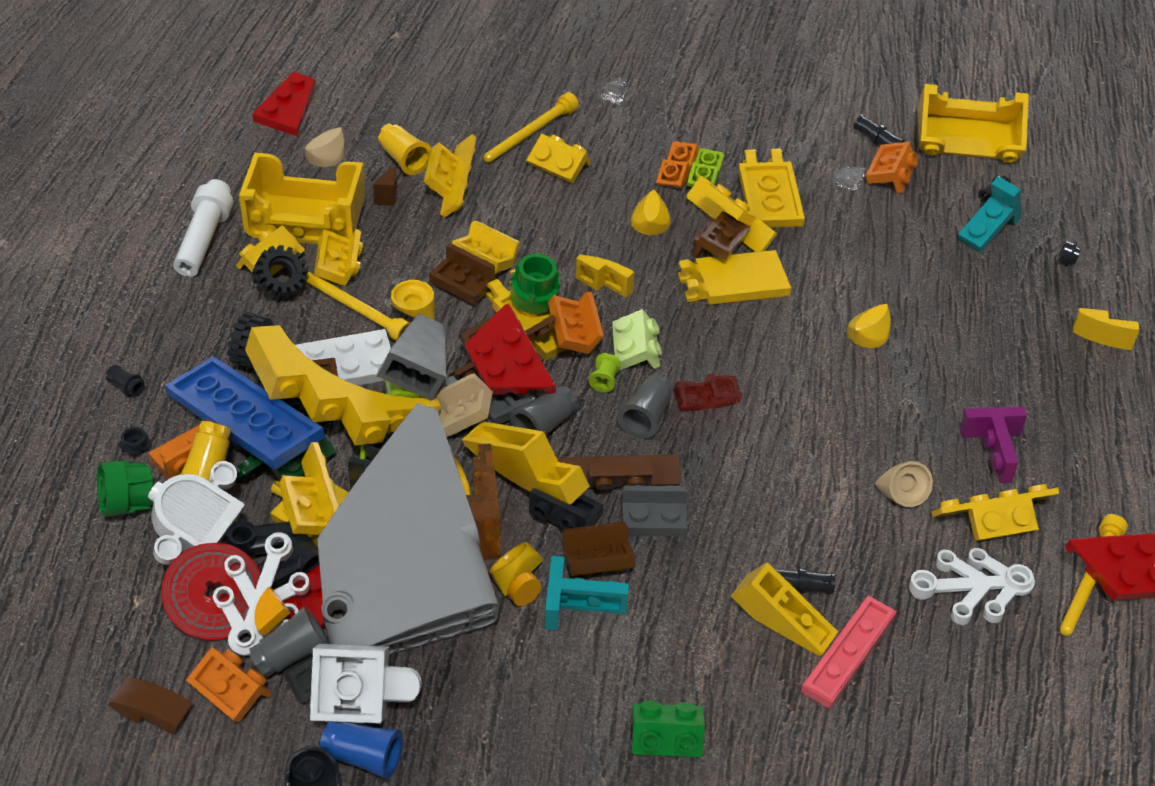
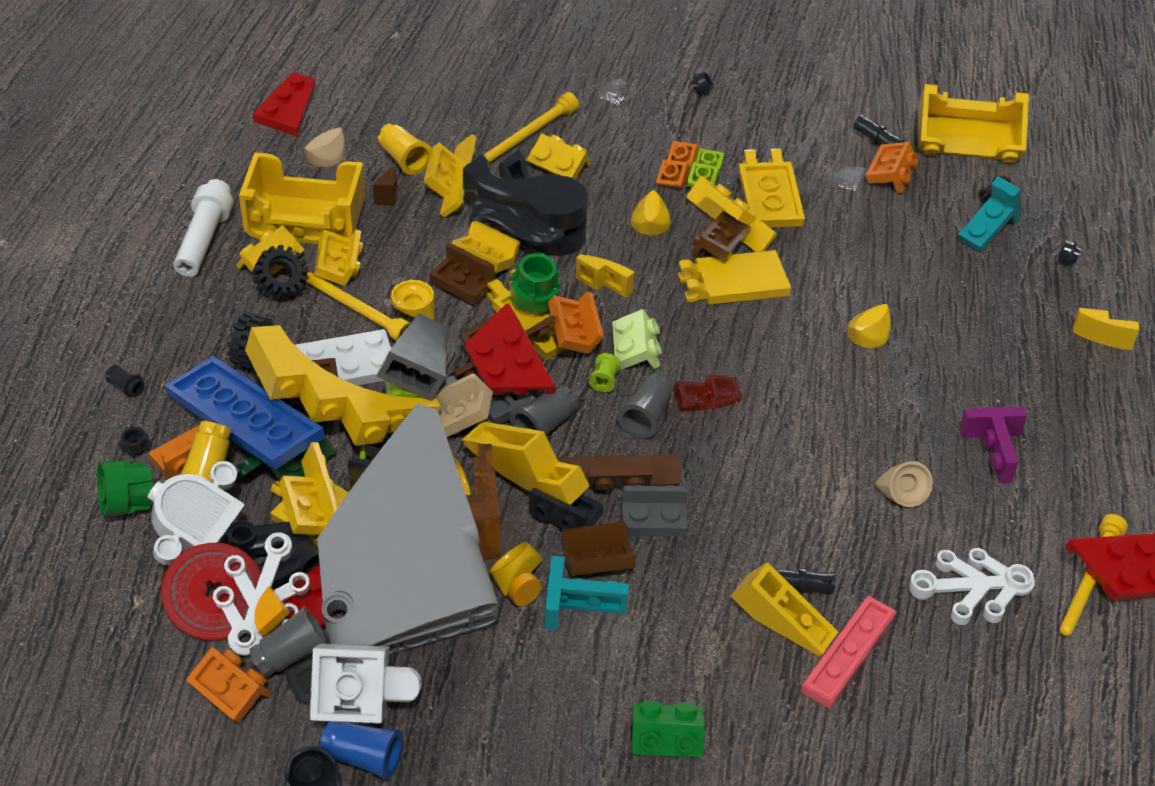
reddish brown slope [108,677,193,734] -> none
yellow bracket [931,484,1060,541] -> none
none -> black animal [463,149,588,256]
none -> black plate [692,71,714,96]

